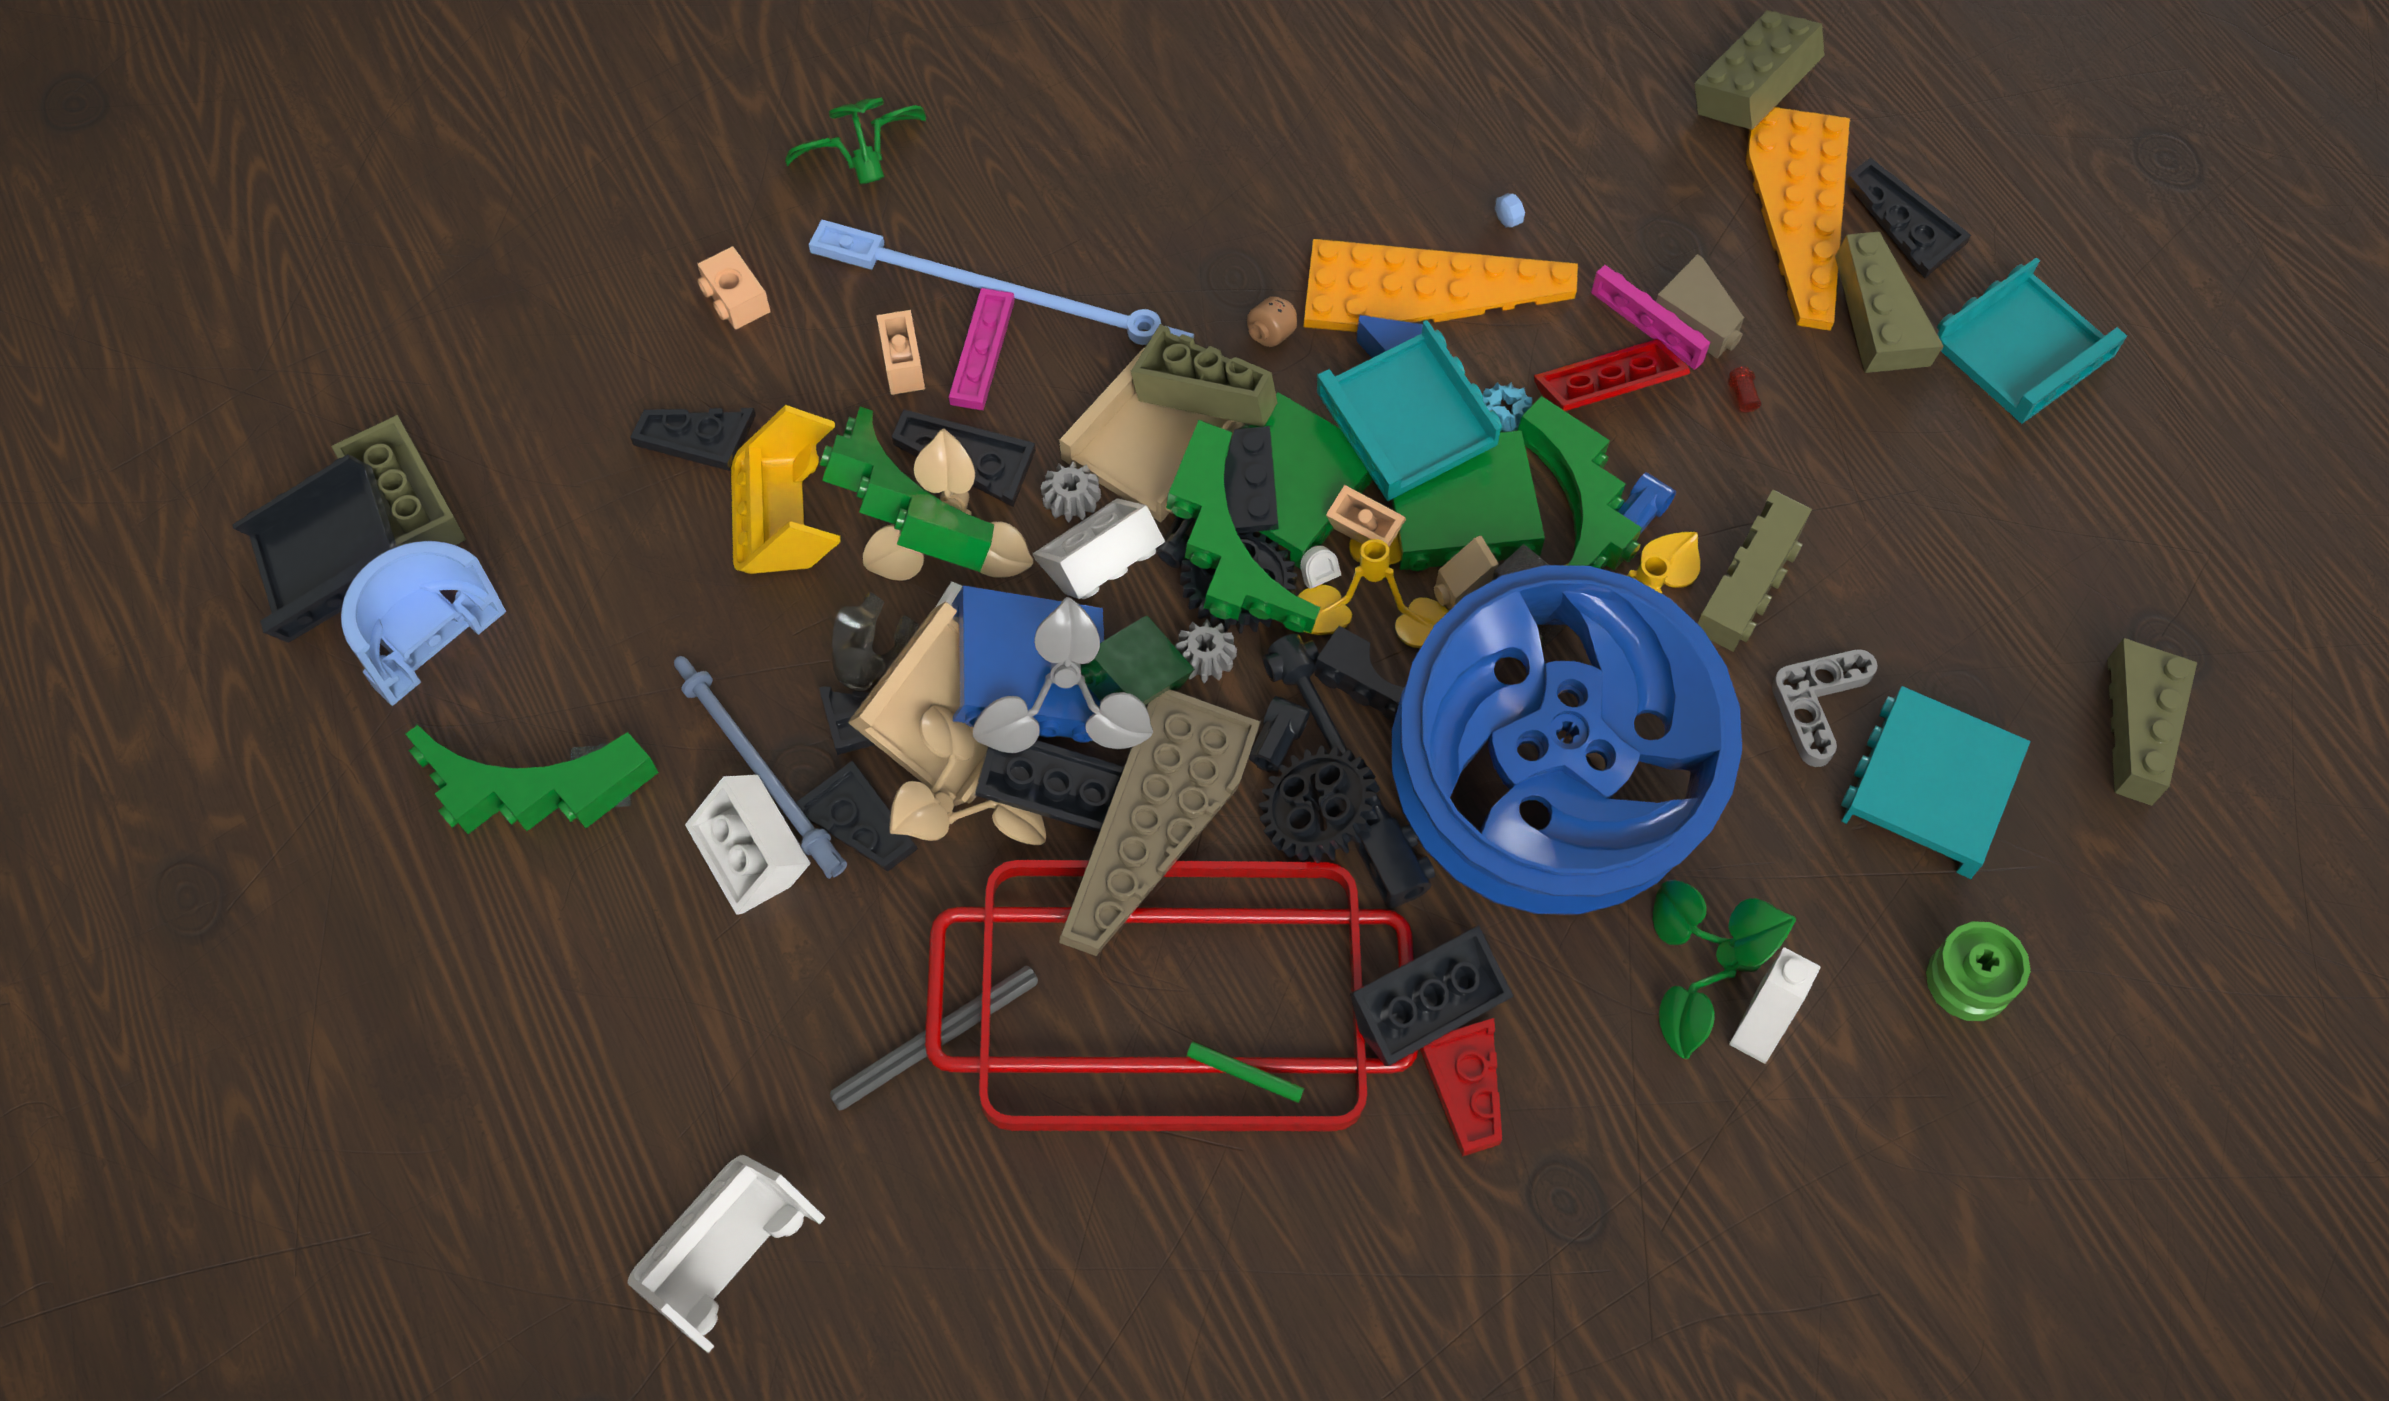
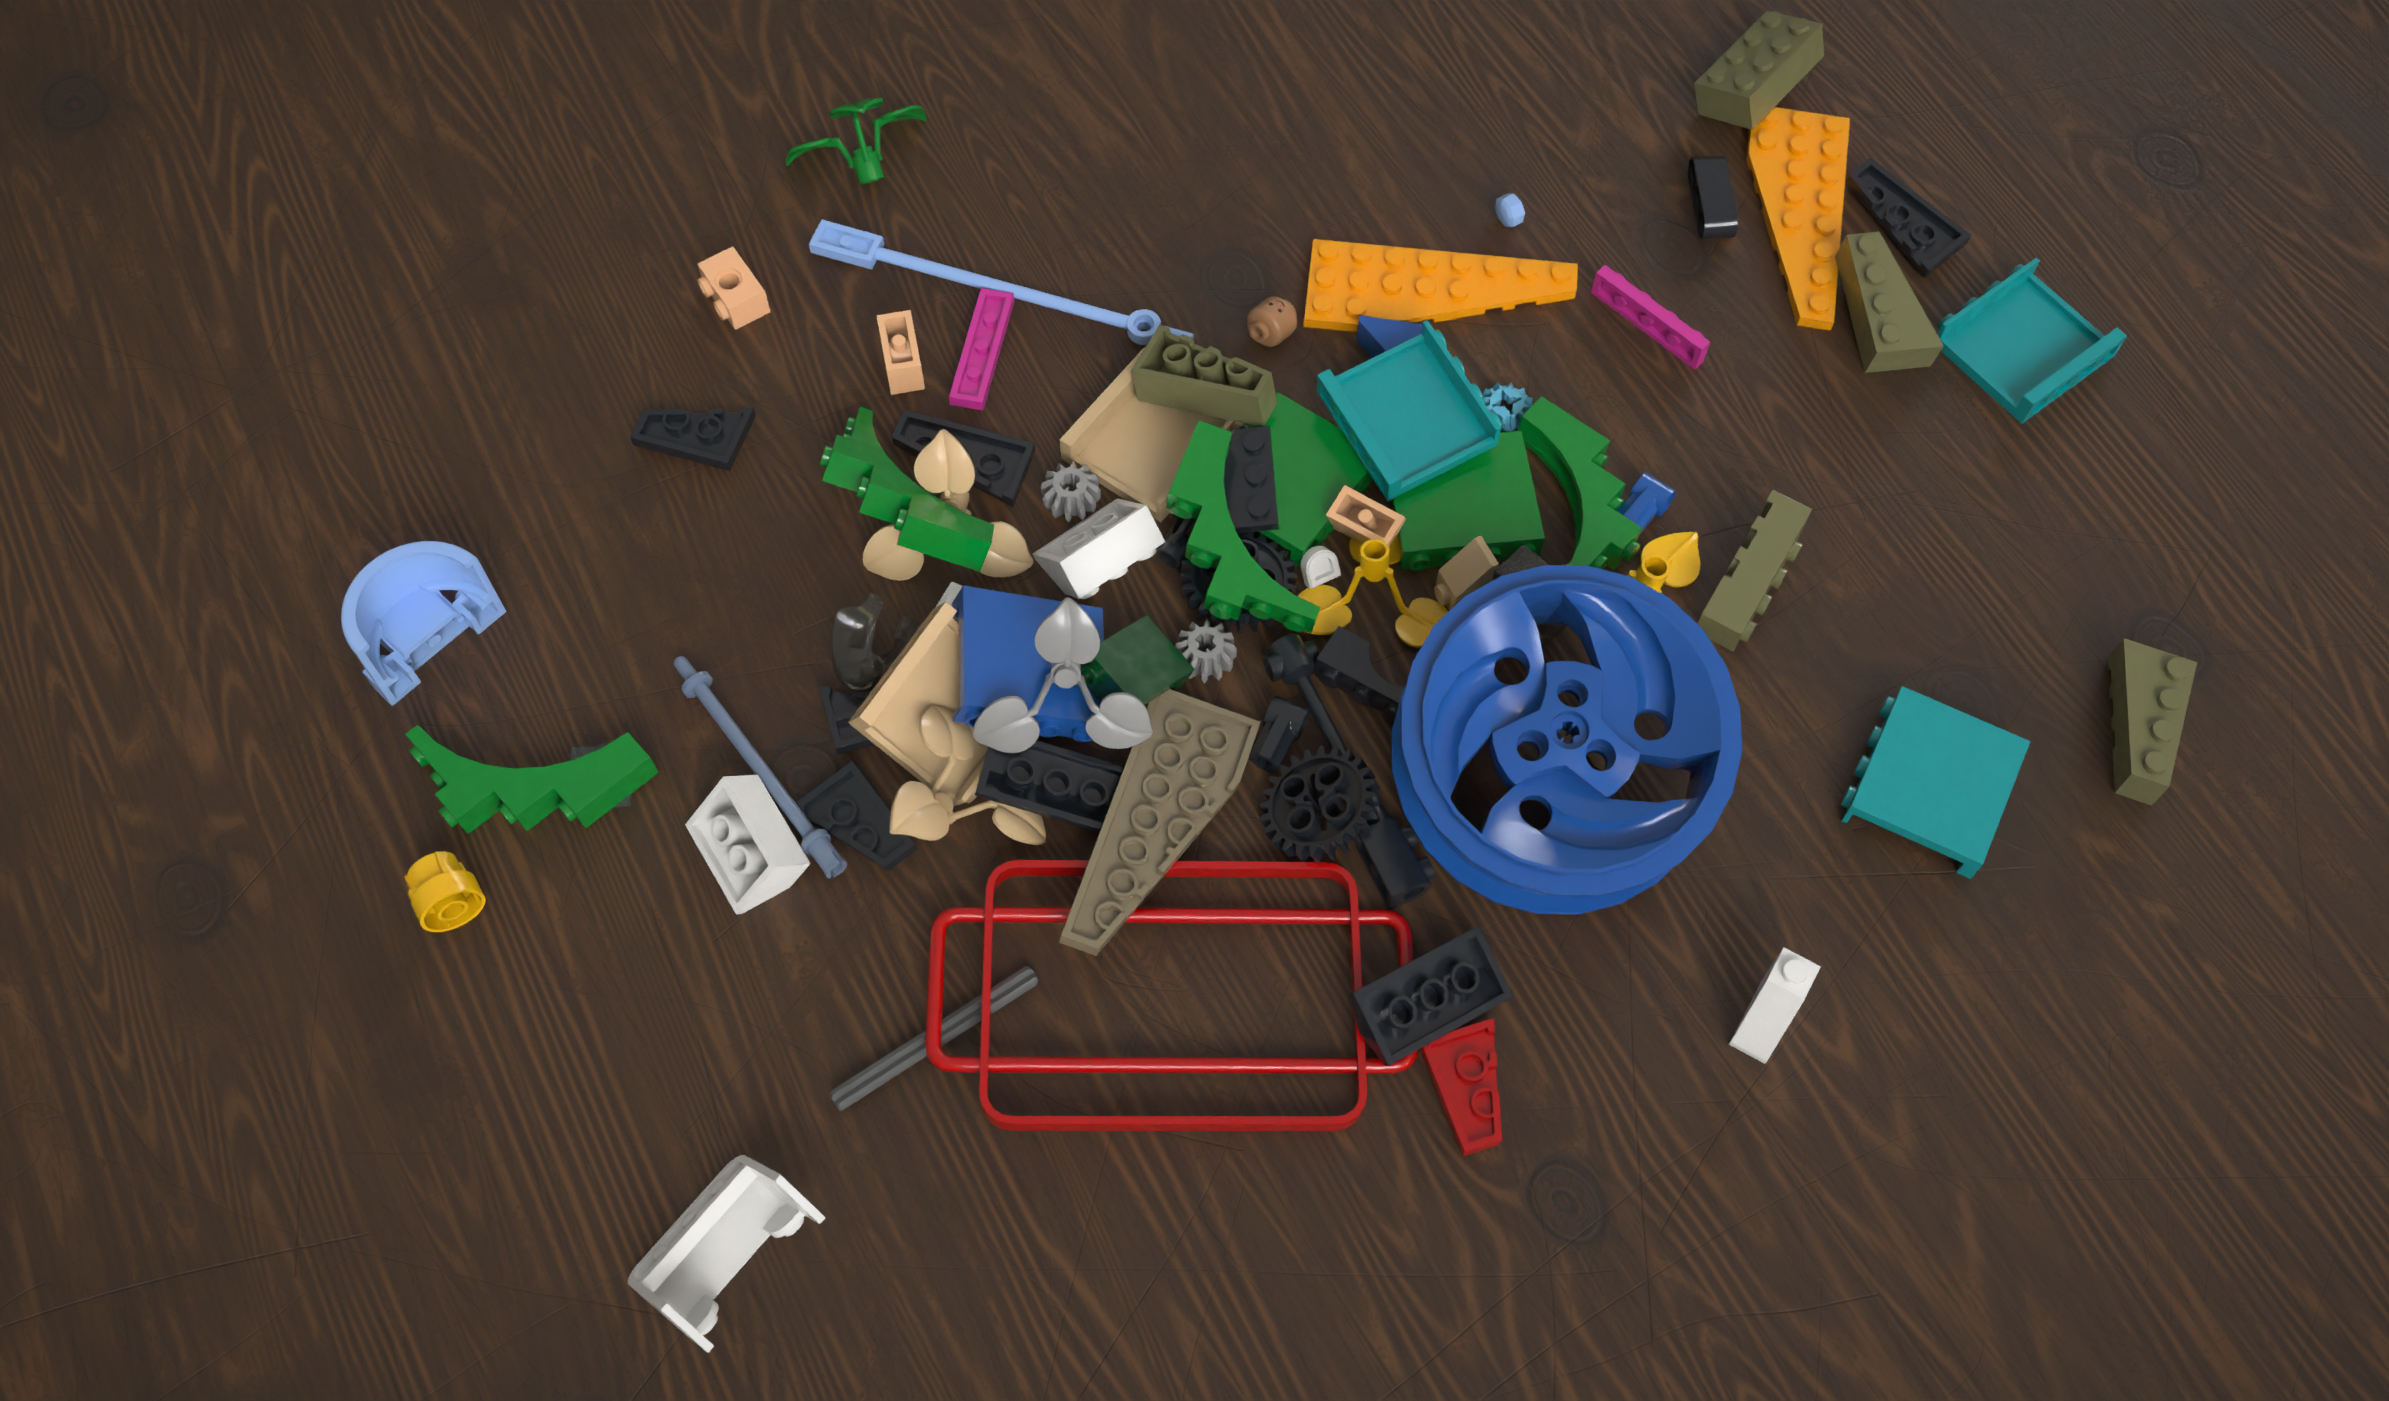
black panel [232,454,397,643] -> none
olive brick [331,415,466,547] -> none
yellow windscreen [731,405,840,574] -> none
green bar [1187,1041,1305,1103] -> none
red slope [1534,339,1690,411] -> none
green plant [1653,880,1796,1059] -> none
dark tan slope [1656,254,1744,359] -> none
clear red pin [1728,366,1761,413] -> none
light grey beam [1772,649,1878,767] -> none
bright green wheel [1926,921,2030,1021] -> none
none -> yellow piece [404,851,485,932]
none -> black beam [1688,156,1738,239]

